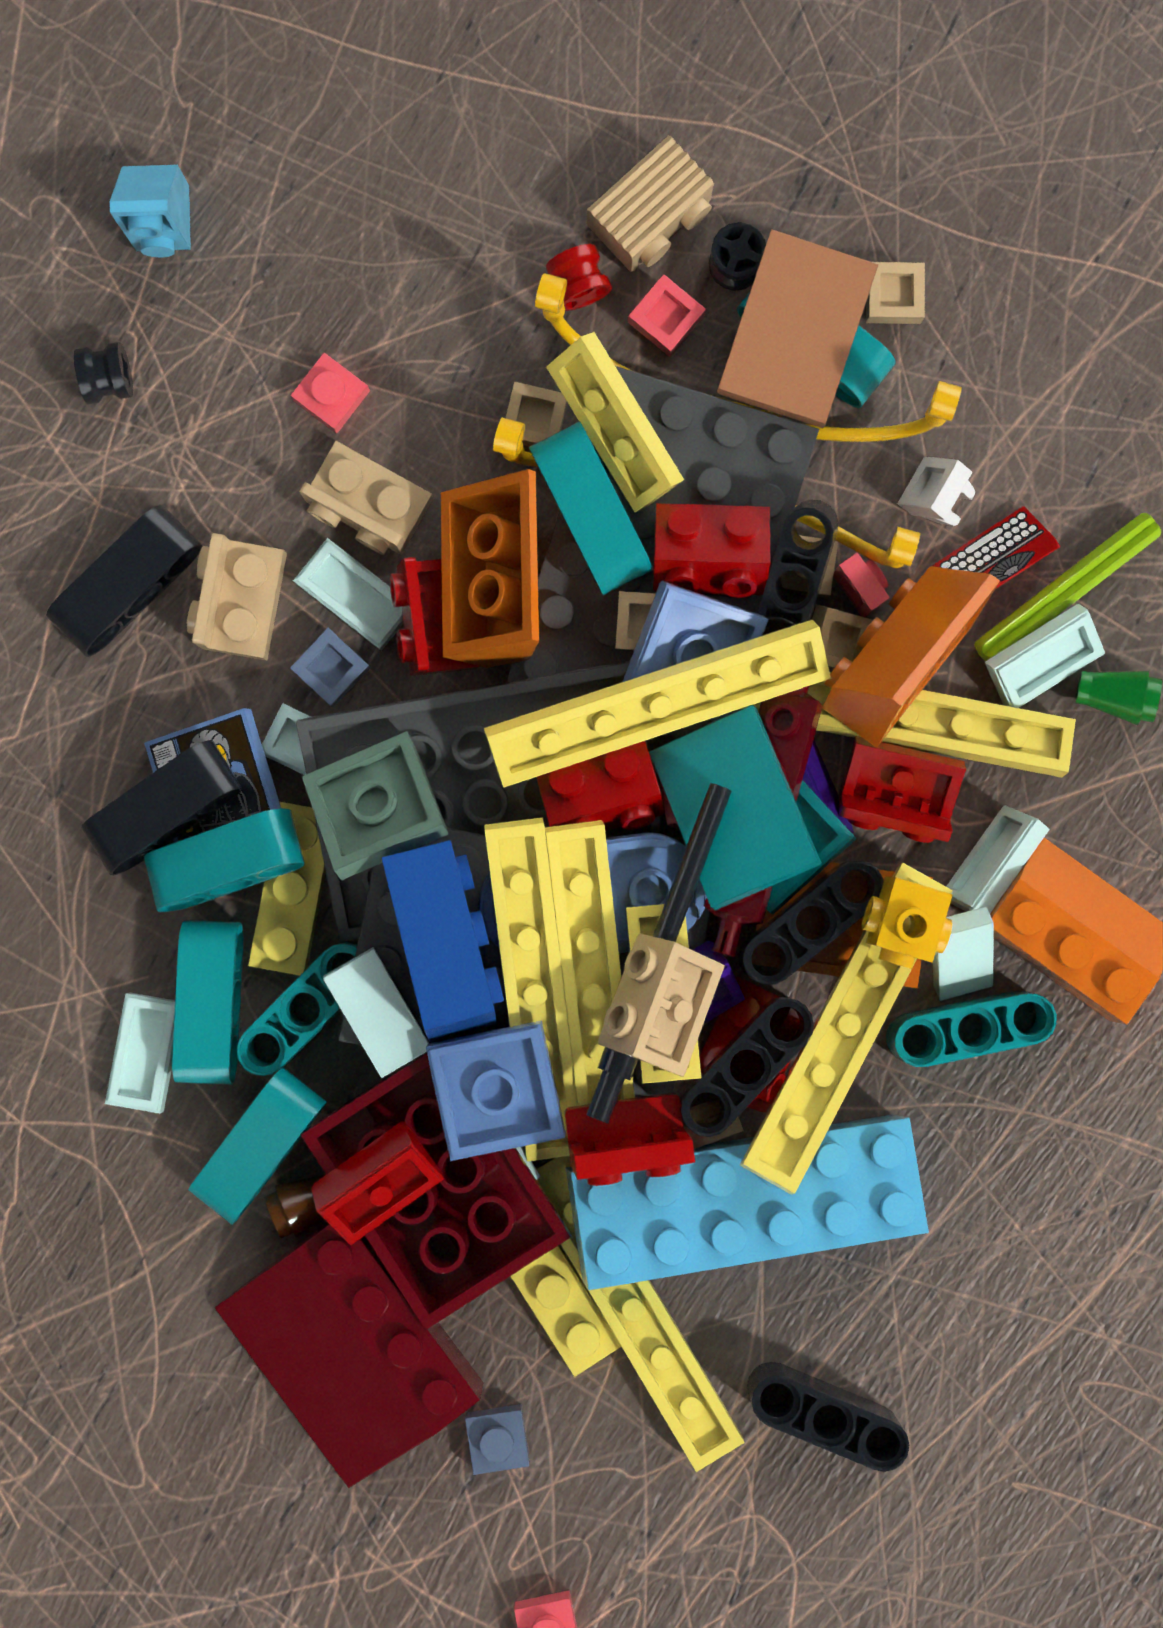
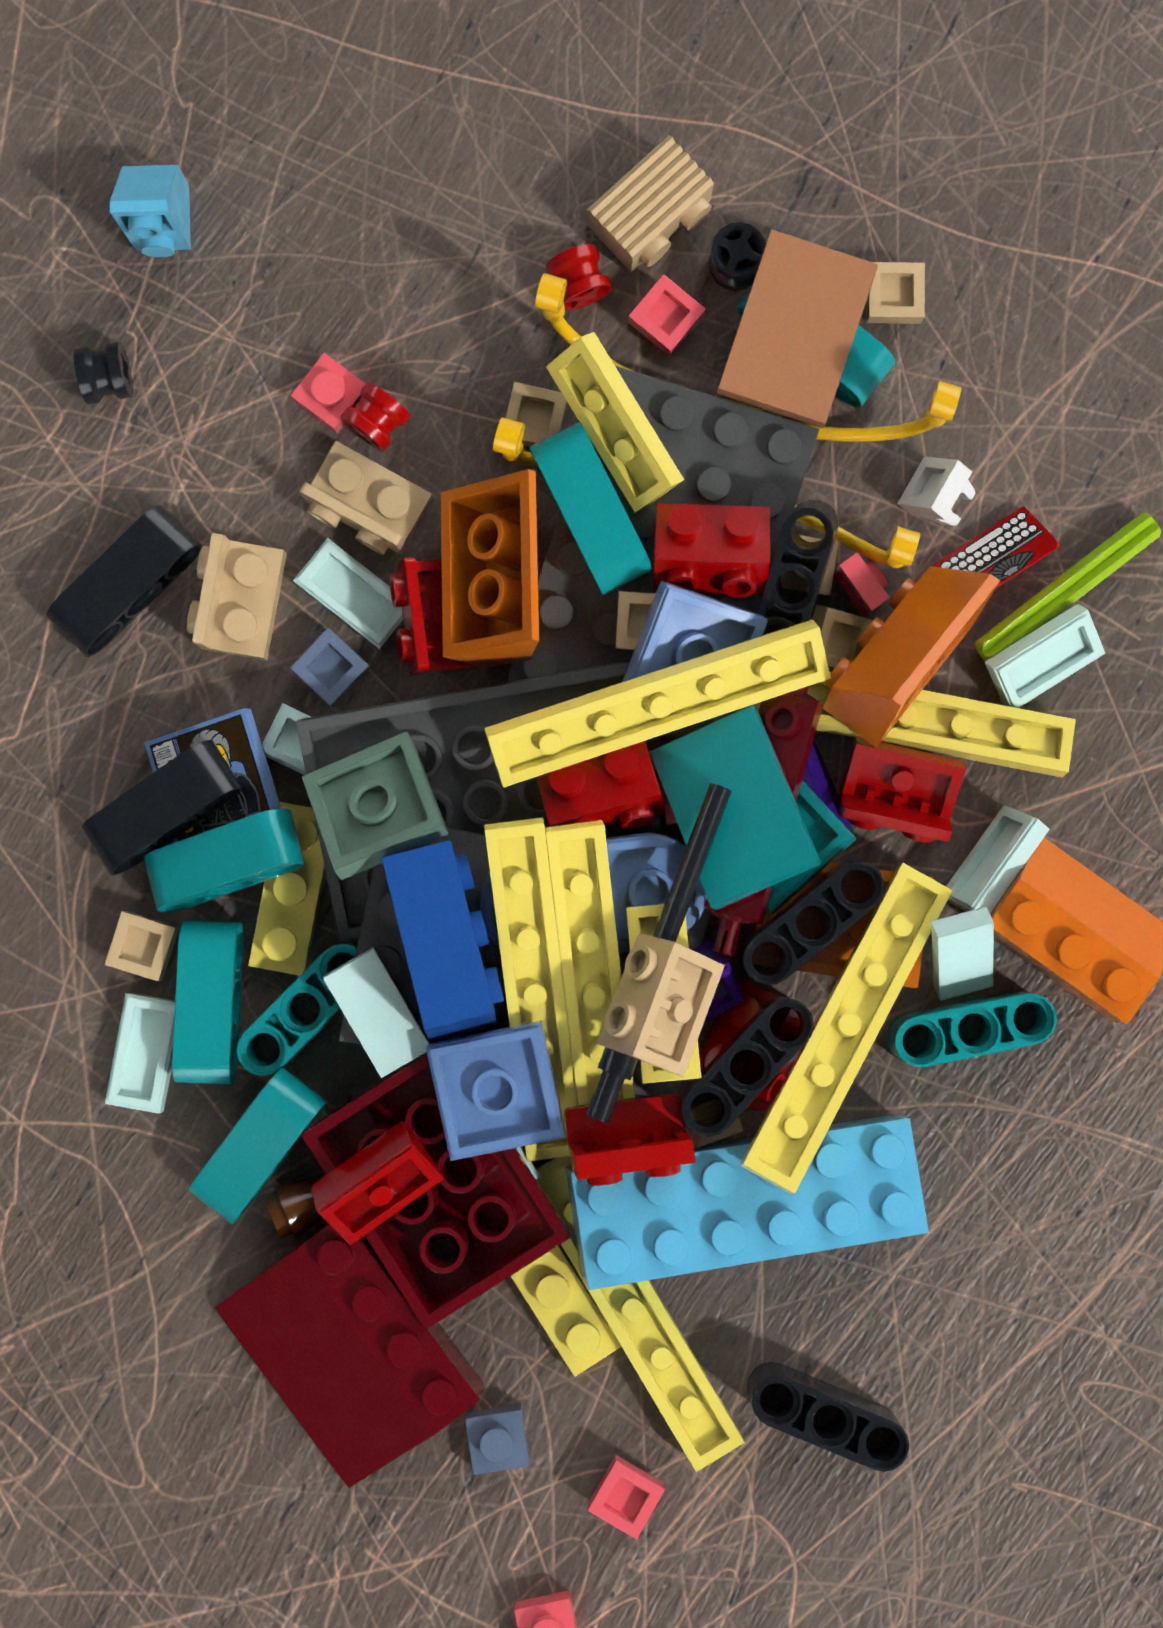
yellow brick [862,877,953,969] -> none
green cone [1075,671,1162,726] -> none
none -> tan plate [105,911,180,981]
none -> red wheel [340,381,411,452]
none -> coral plate [587,1454,665,1540]

